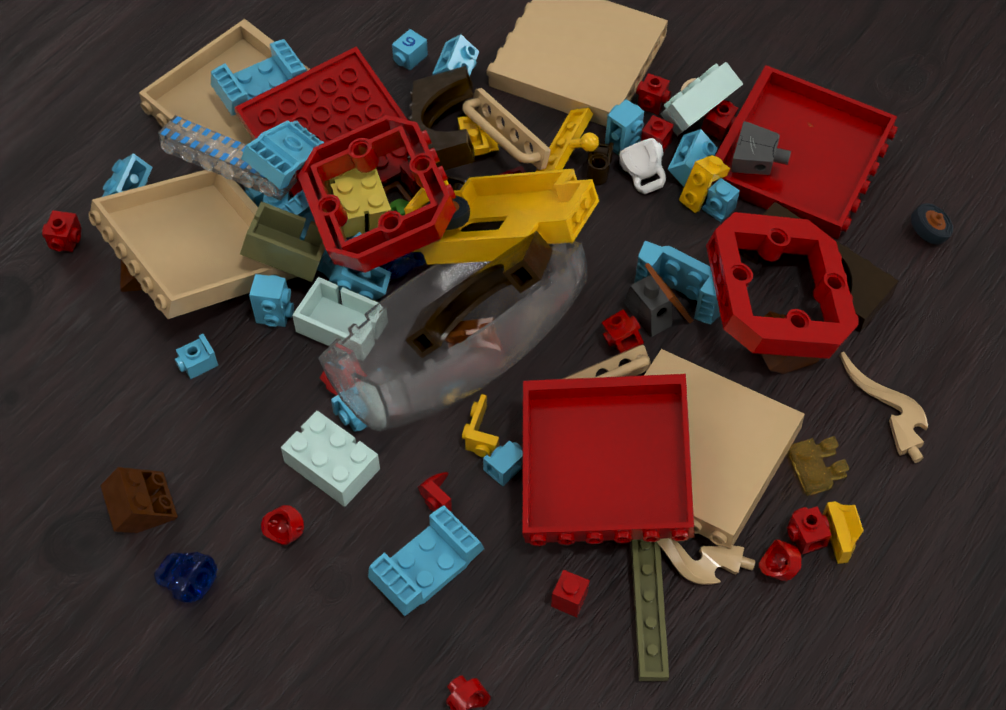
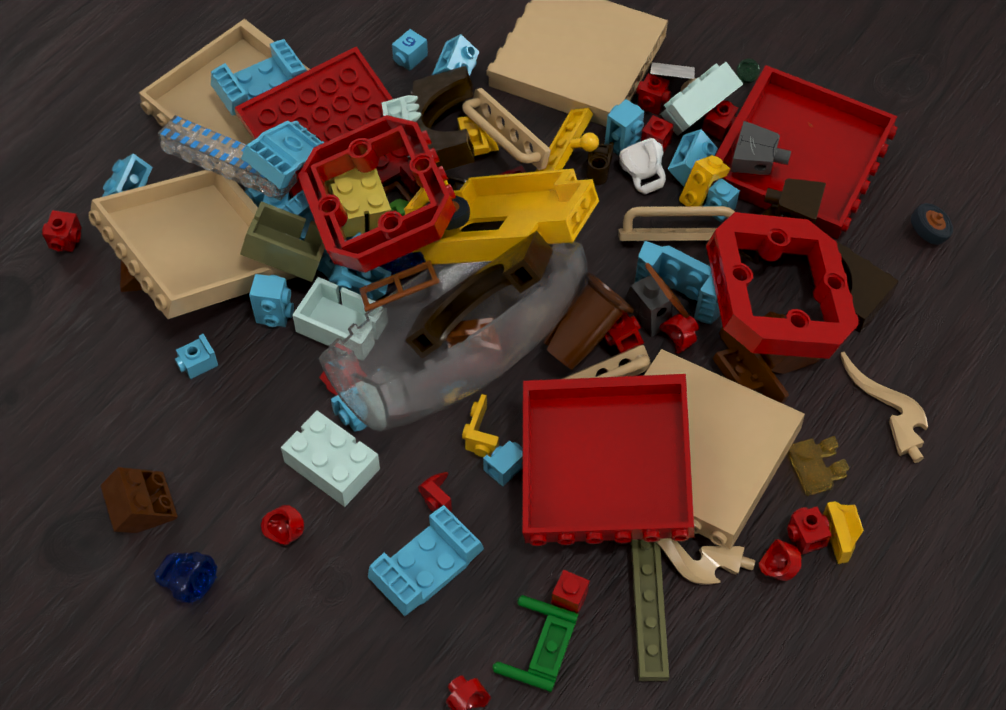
none -> dark orange window [359,260,440,312]
none -> light aqua plate [381,95,421,122]
none -> green plate [493,595,579,692]
none -> reddish brown piece [544,272,634,370]
none -> tan piece [618,206,735,241]
none -> white sticker [650,62,695,79]
none -> red piece [659,314,699,353]
none -> reddish brown bracket [713,327,789,404]
none -> clear green tile [736,59,760,83]
none -> dark brown torso [764,178,826,224]

